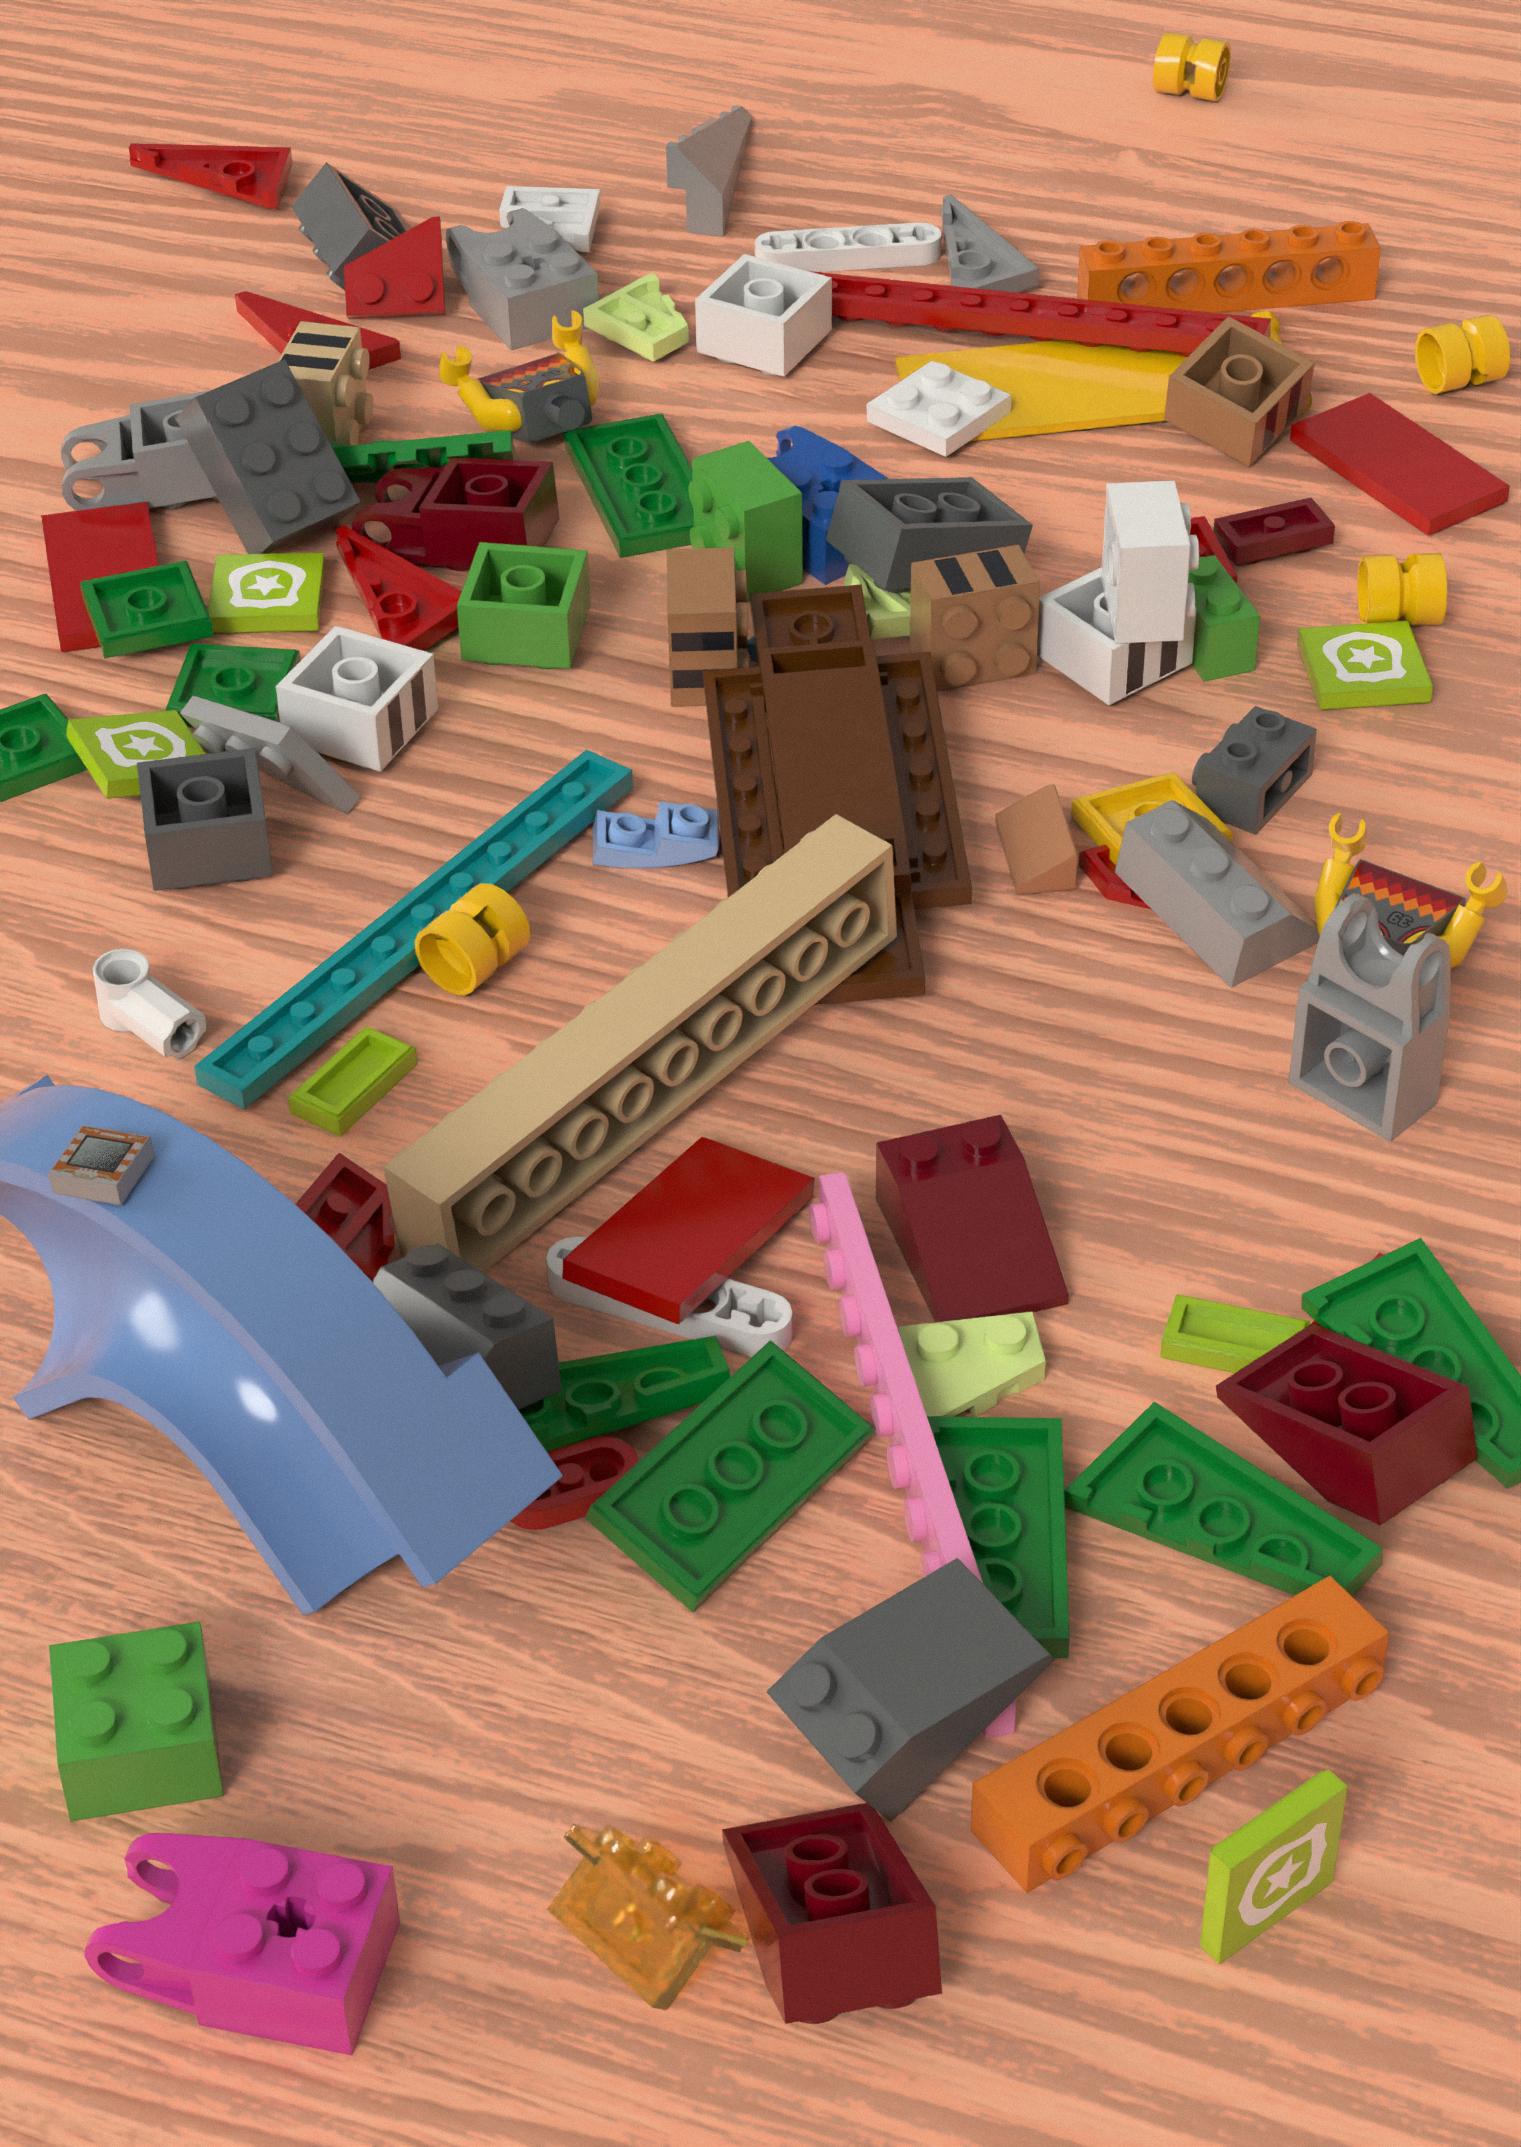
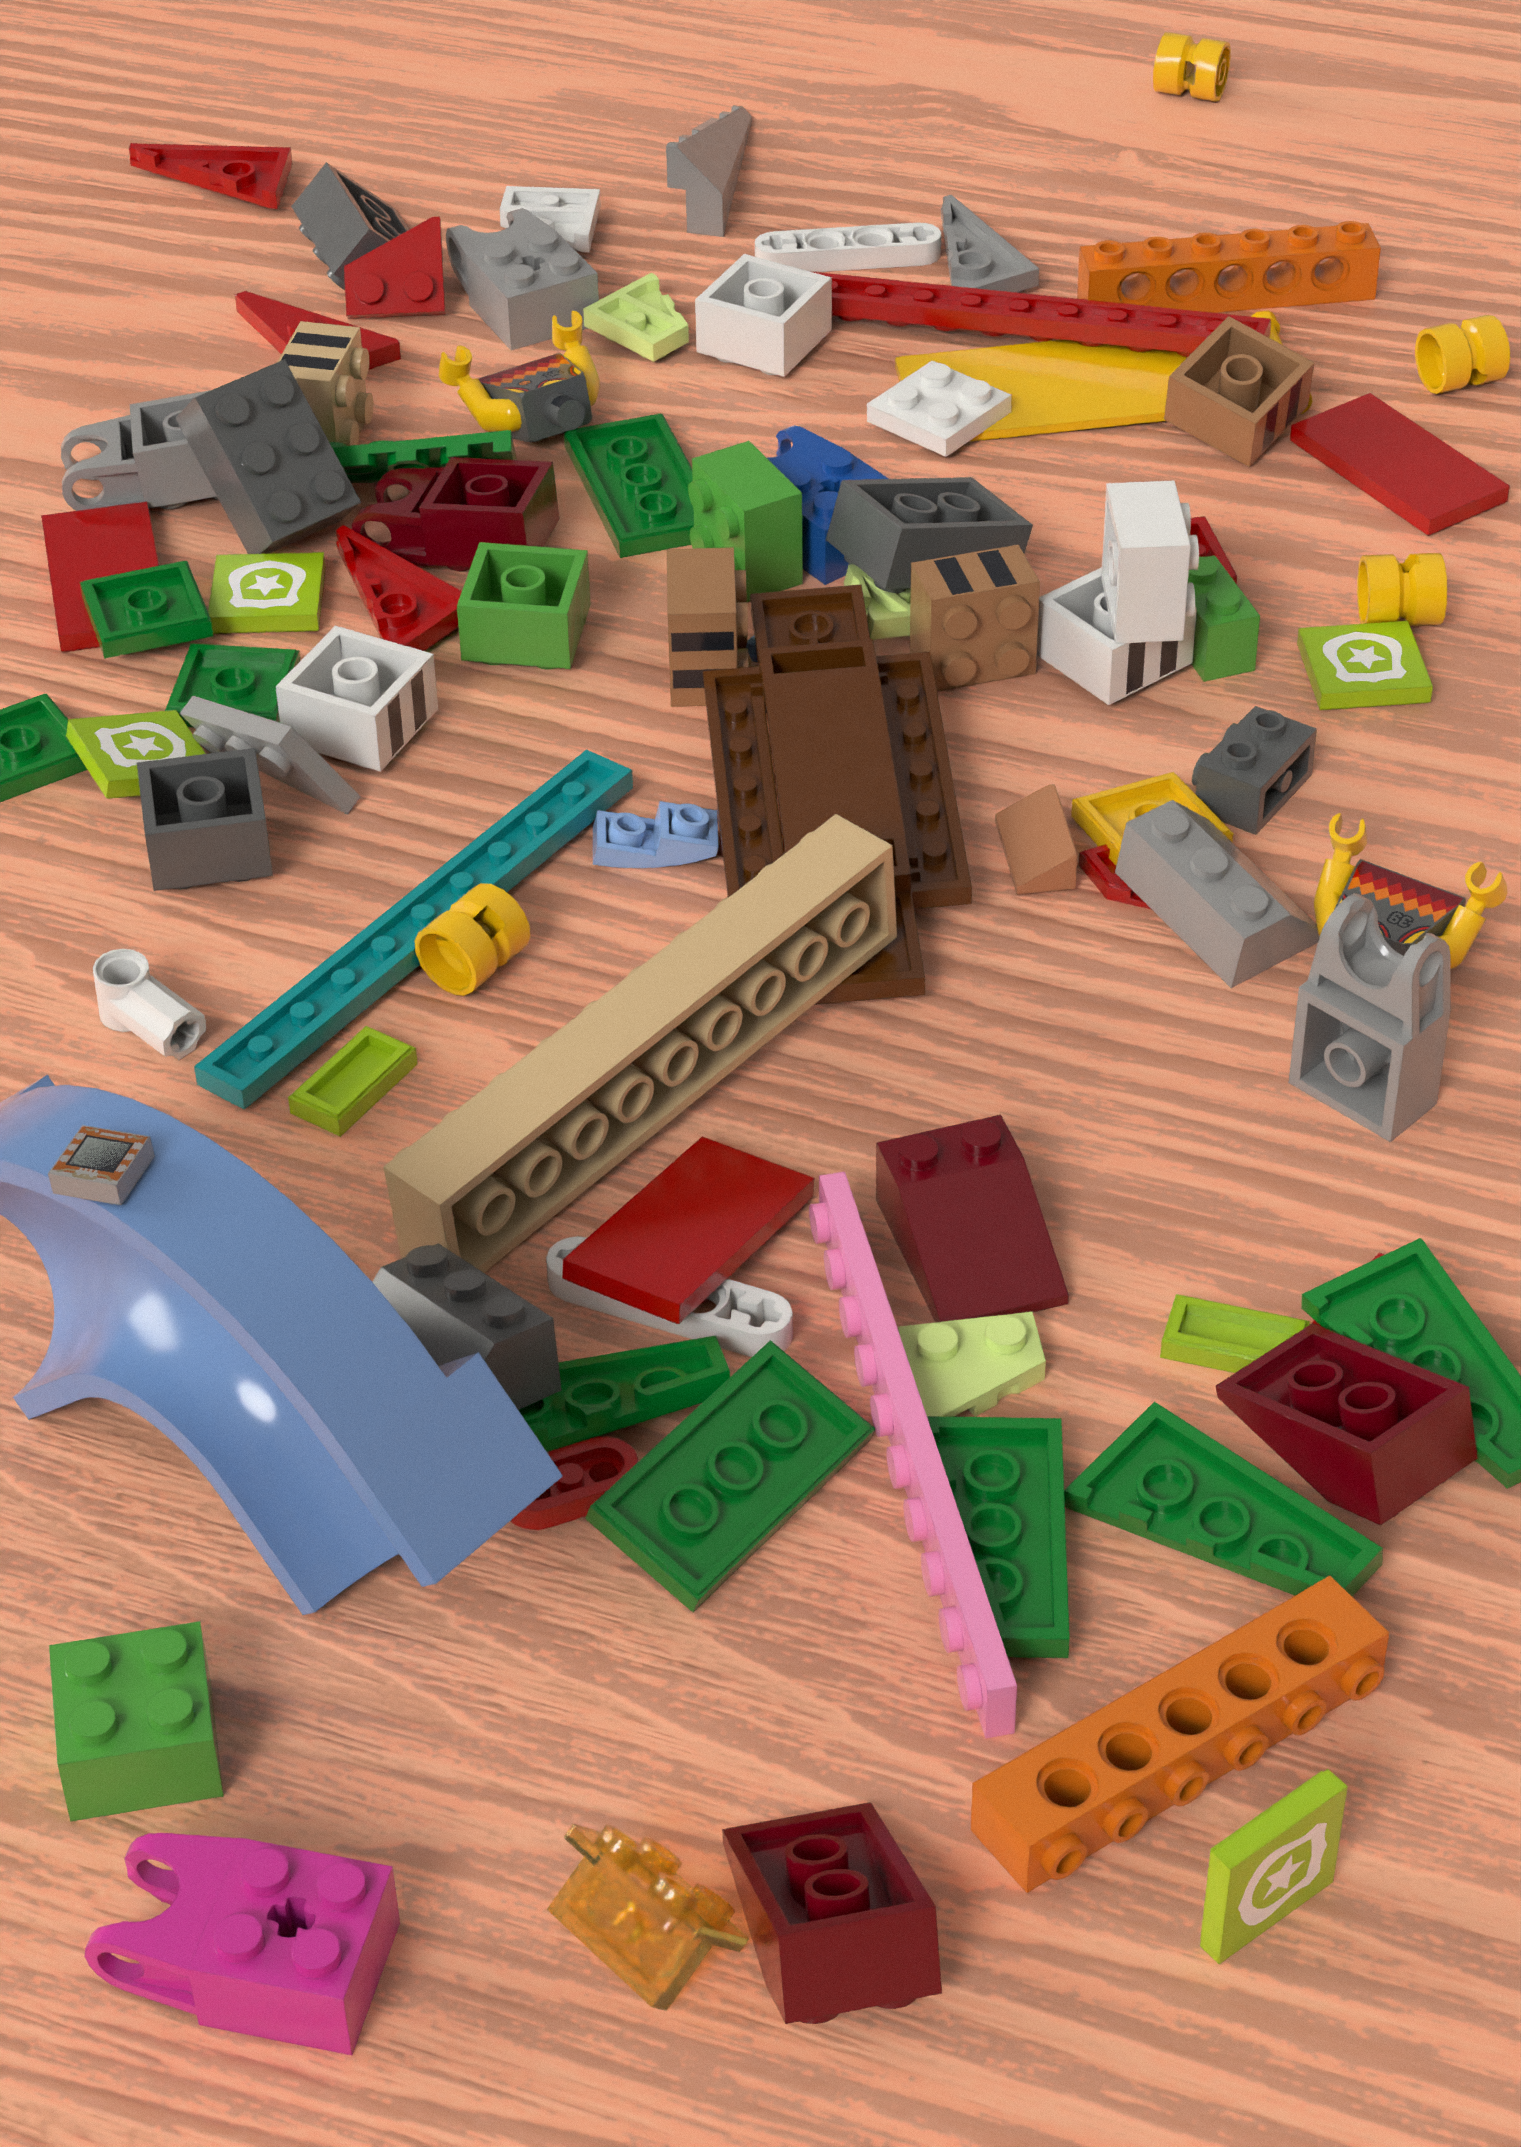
red wing [295,1153,395,1281] -> none
dark grey slope [766,1558,1055,1822] -> none
dark red plate [1213,497,1335,565] -> none

